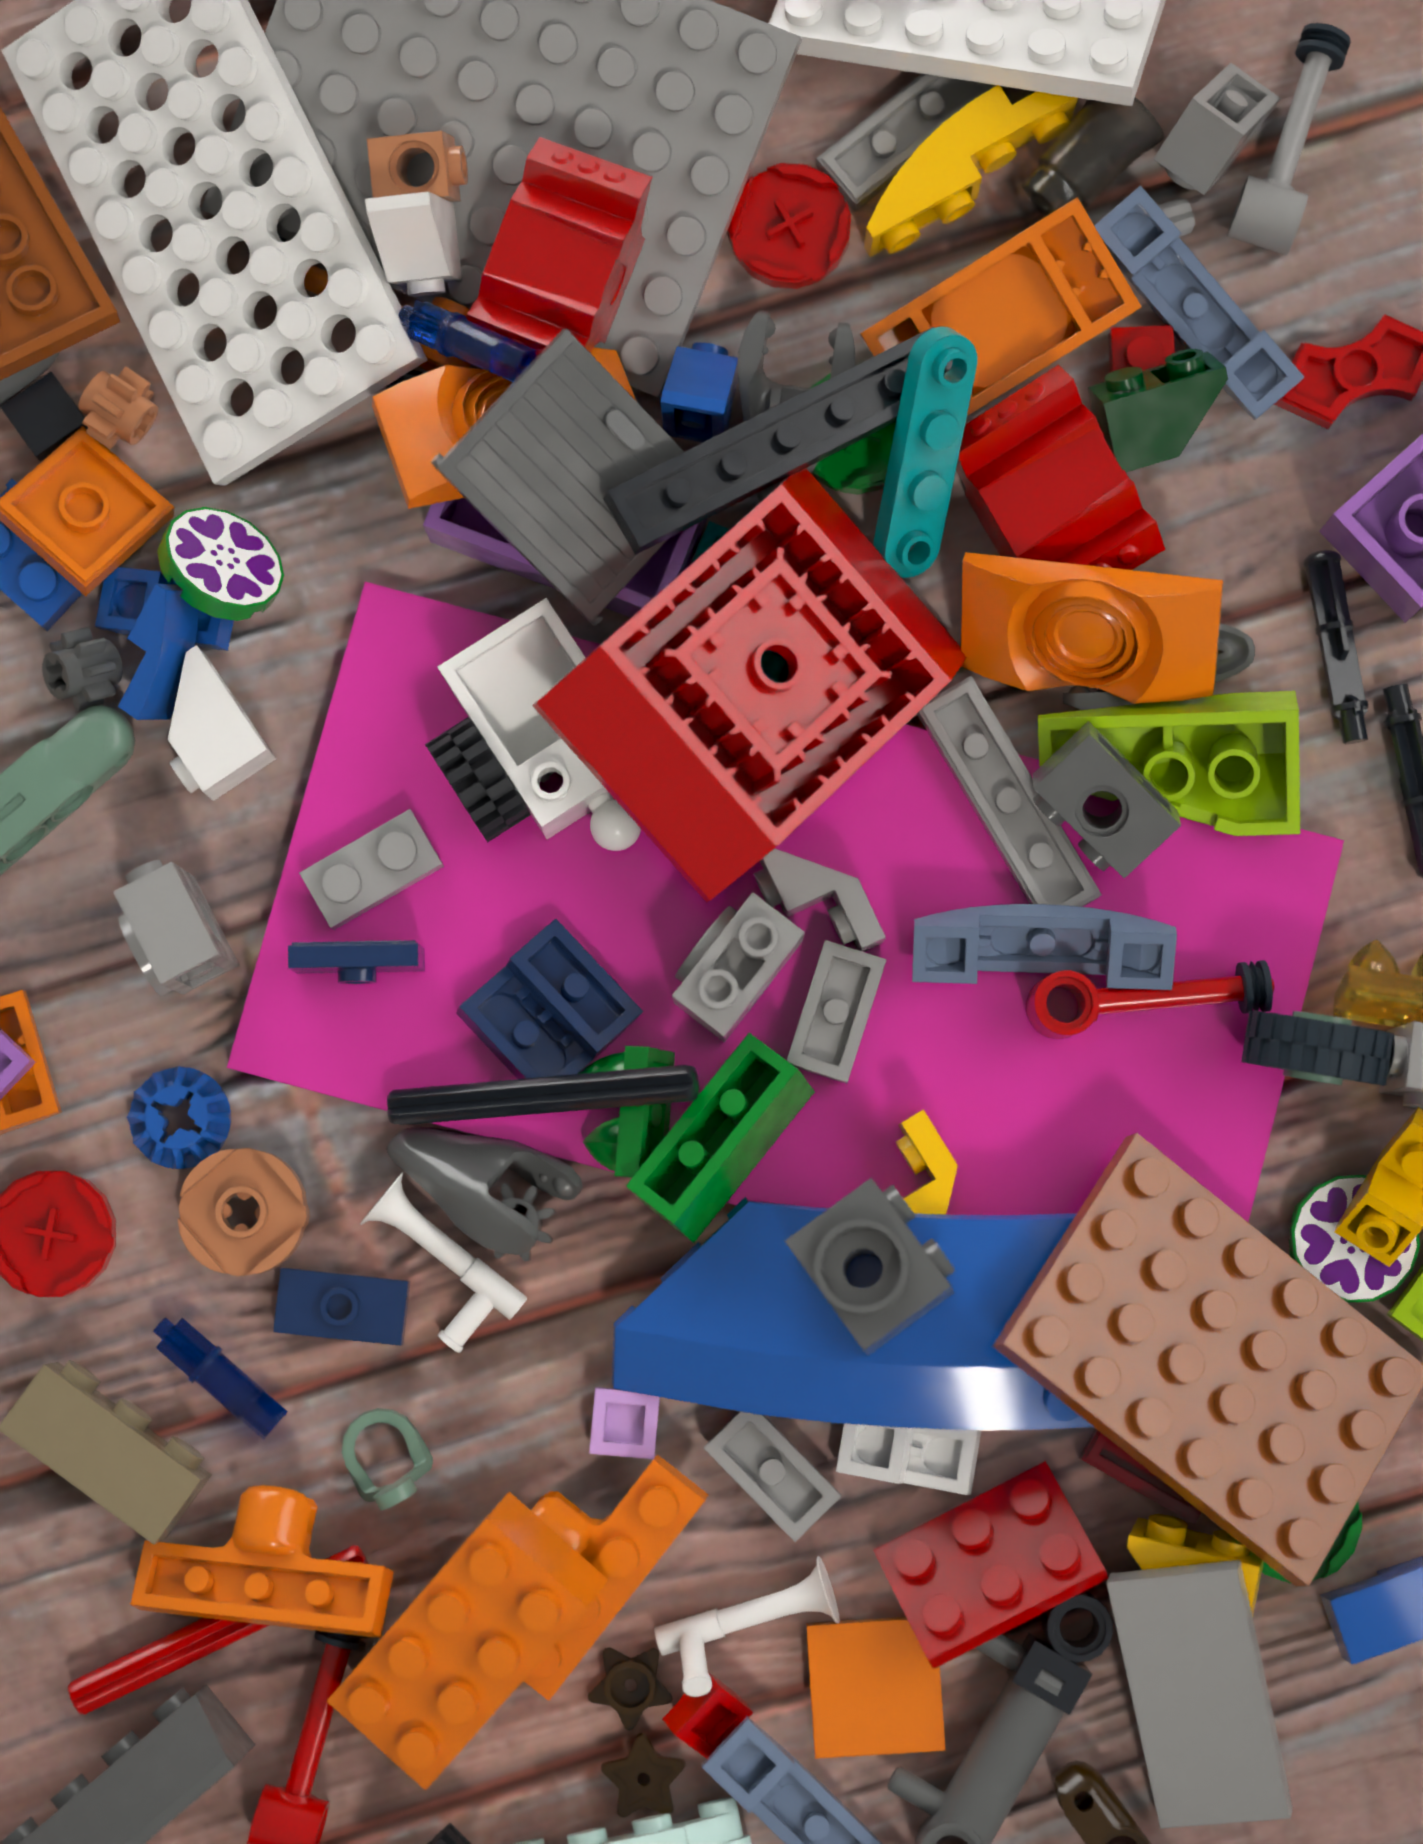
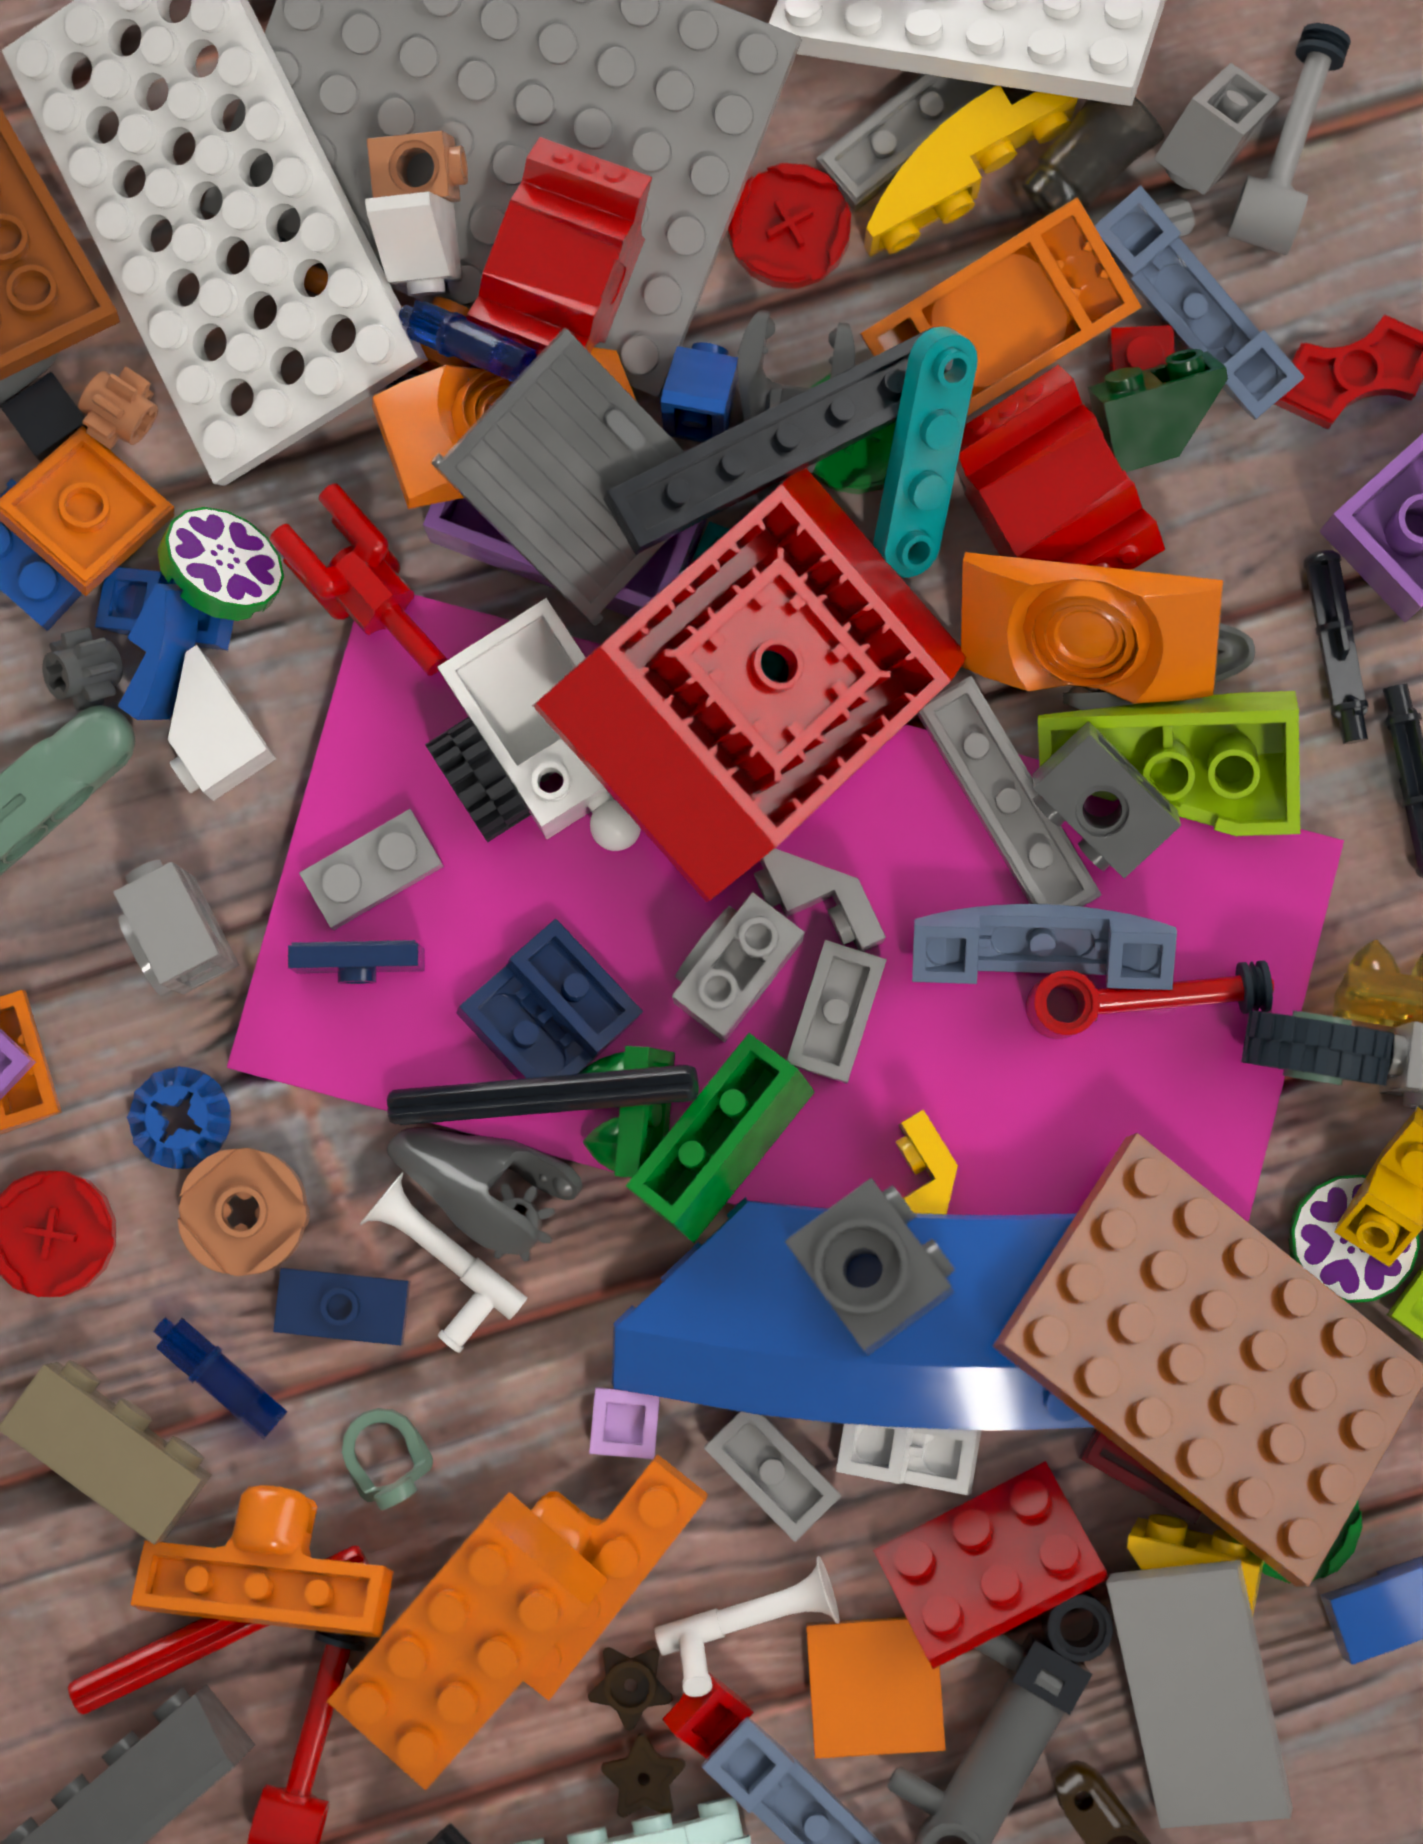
none -> red plant [269,483,448,676]

